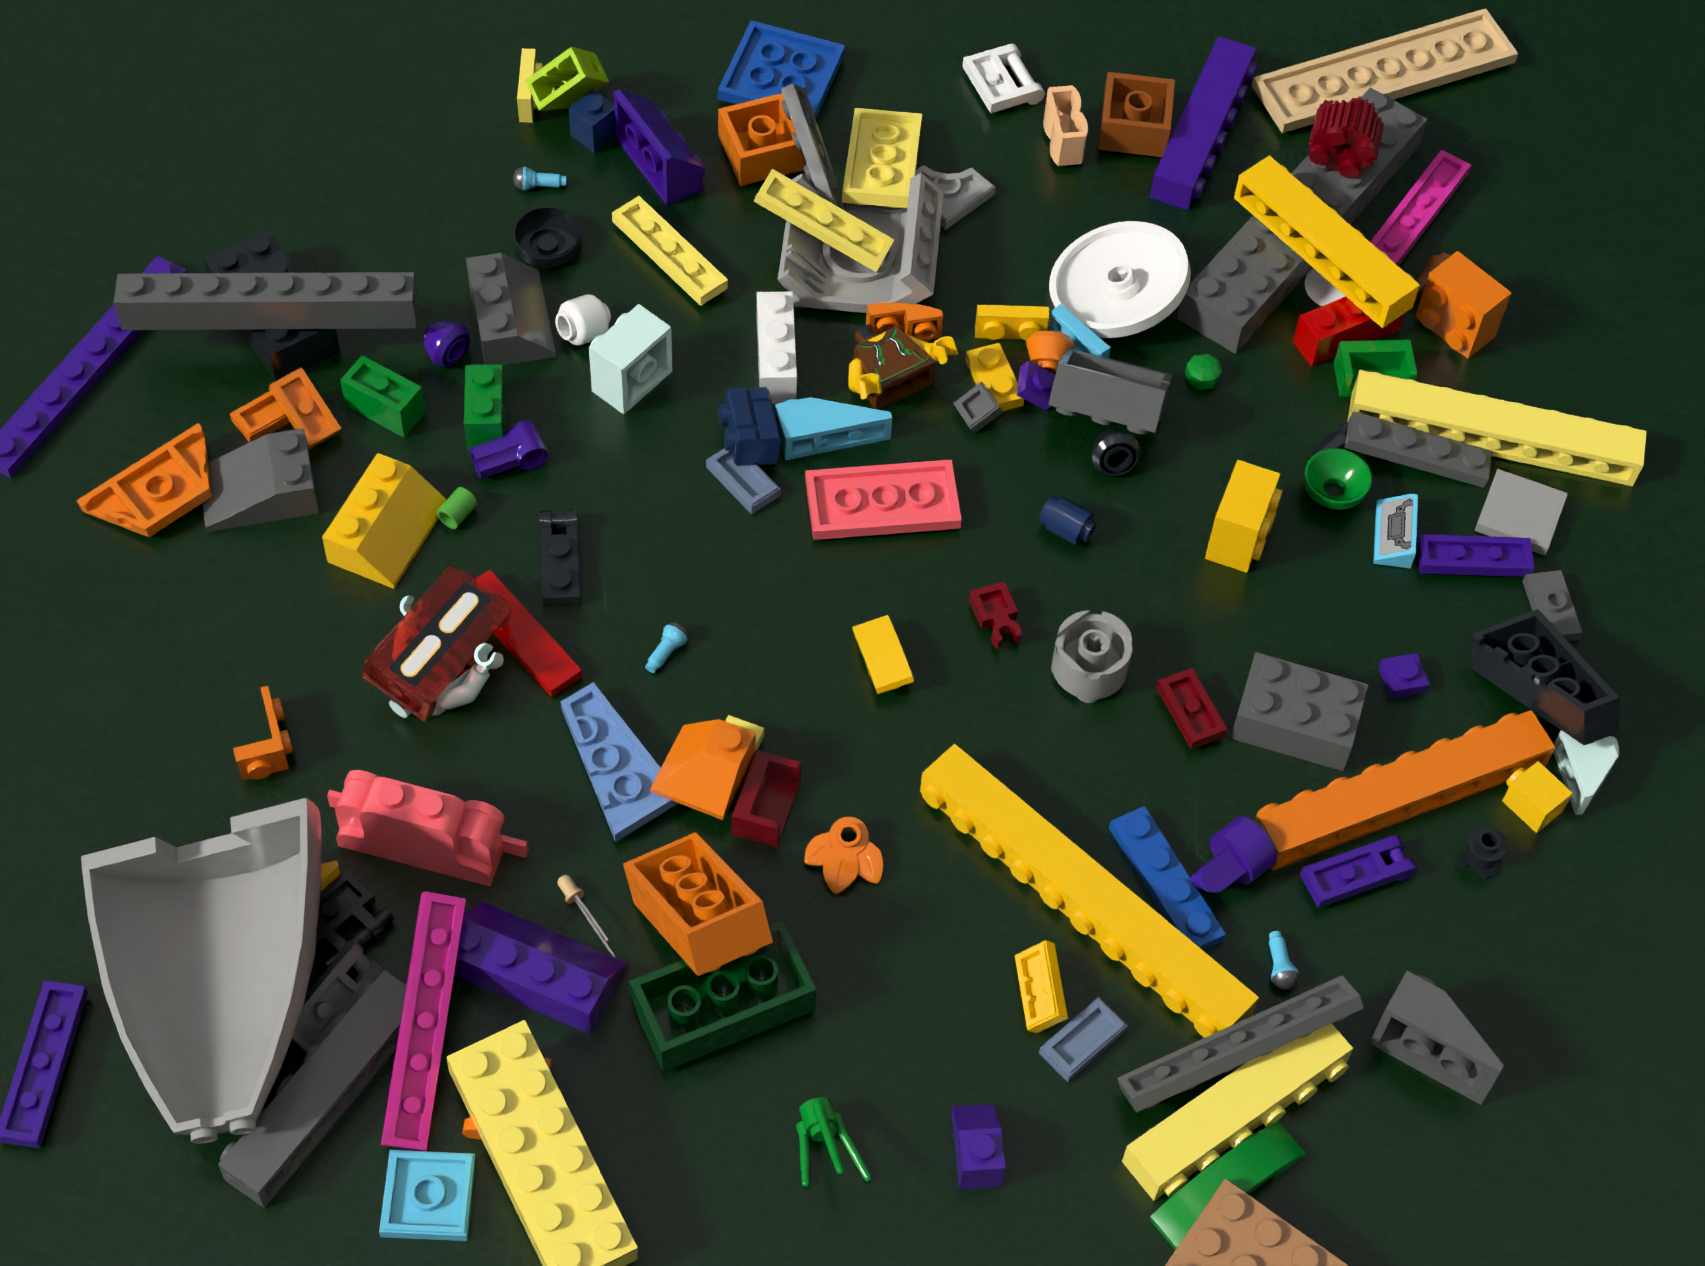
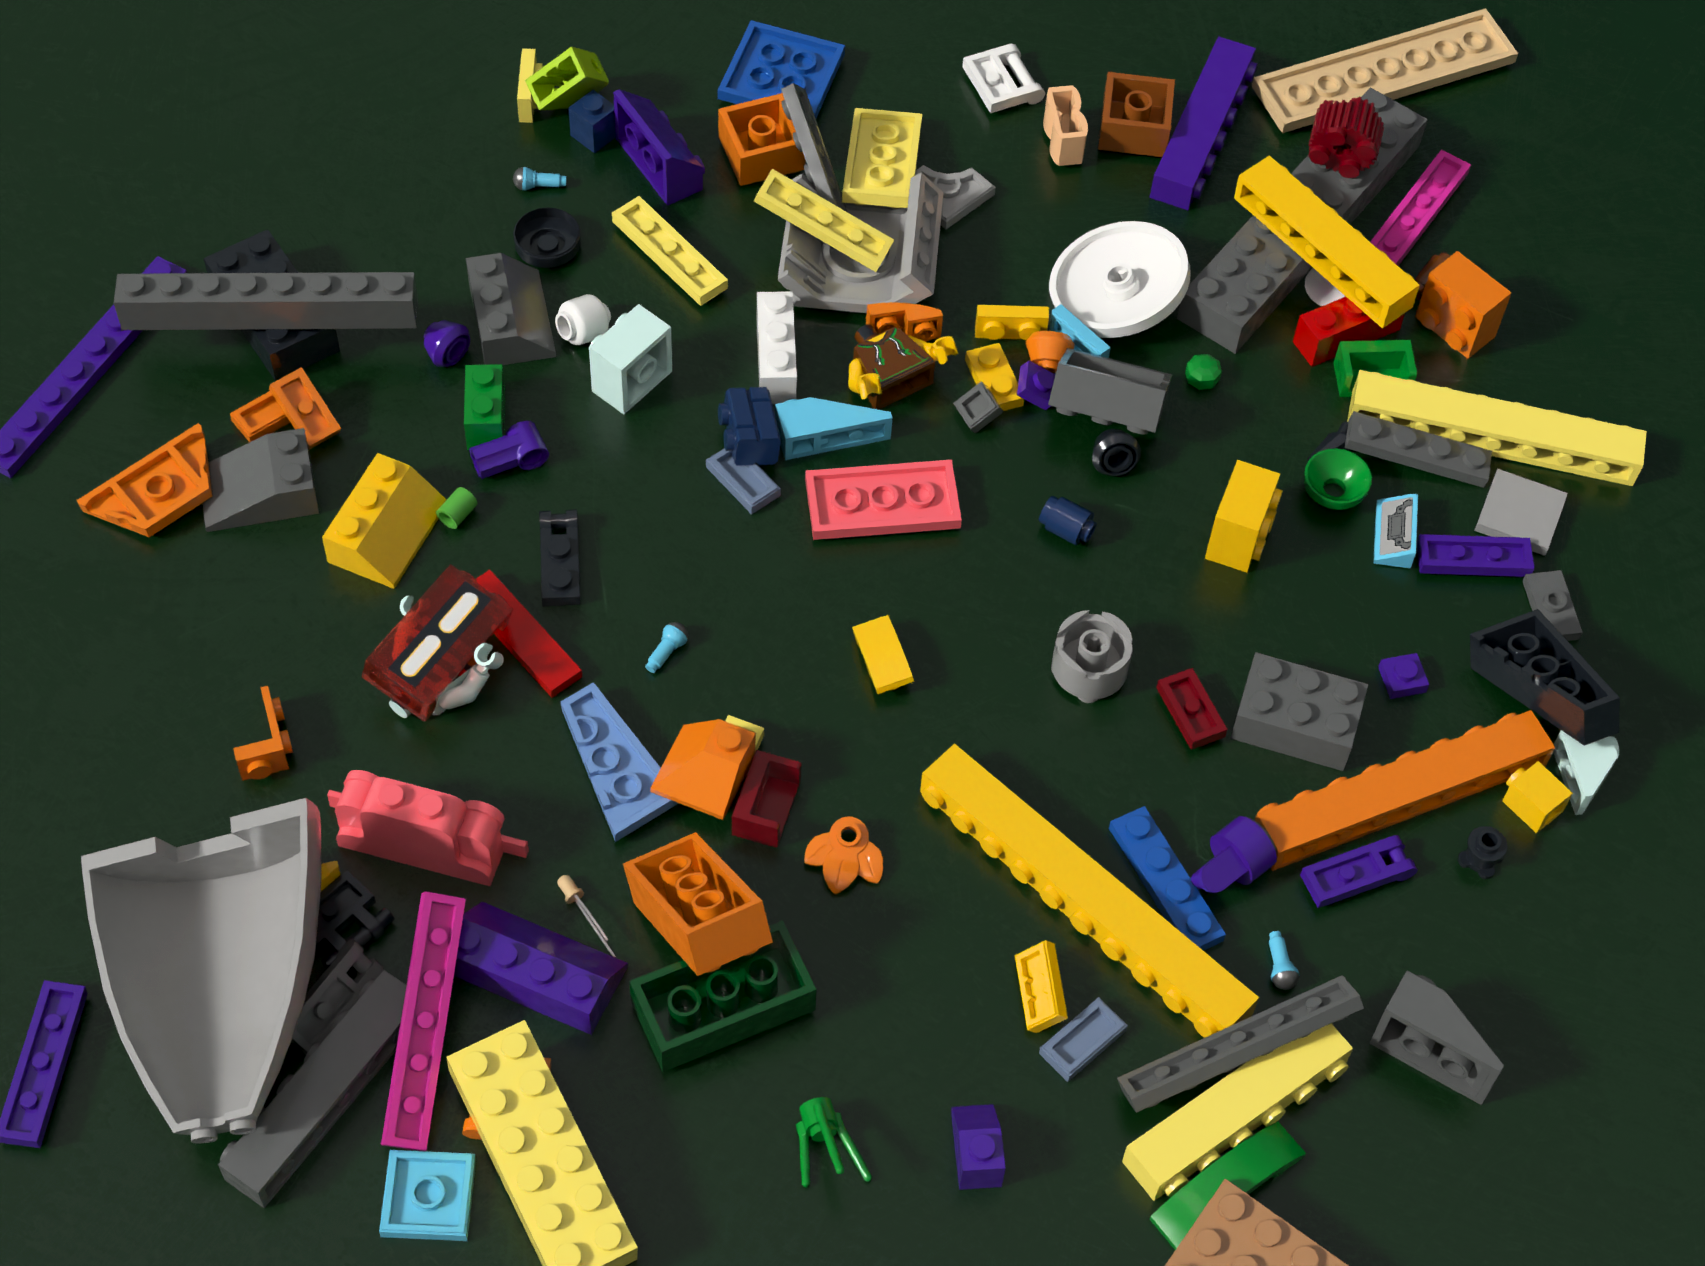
green panel [340,355,426,438] -> none
dark red plate [968,581,1021,649] -> none

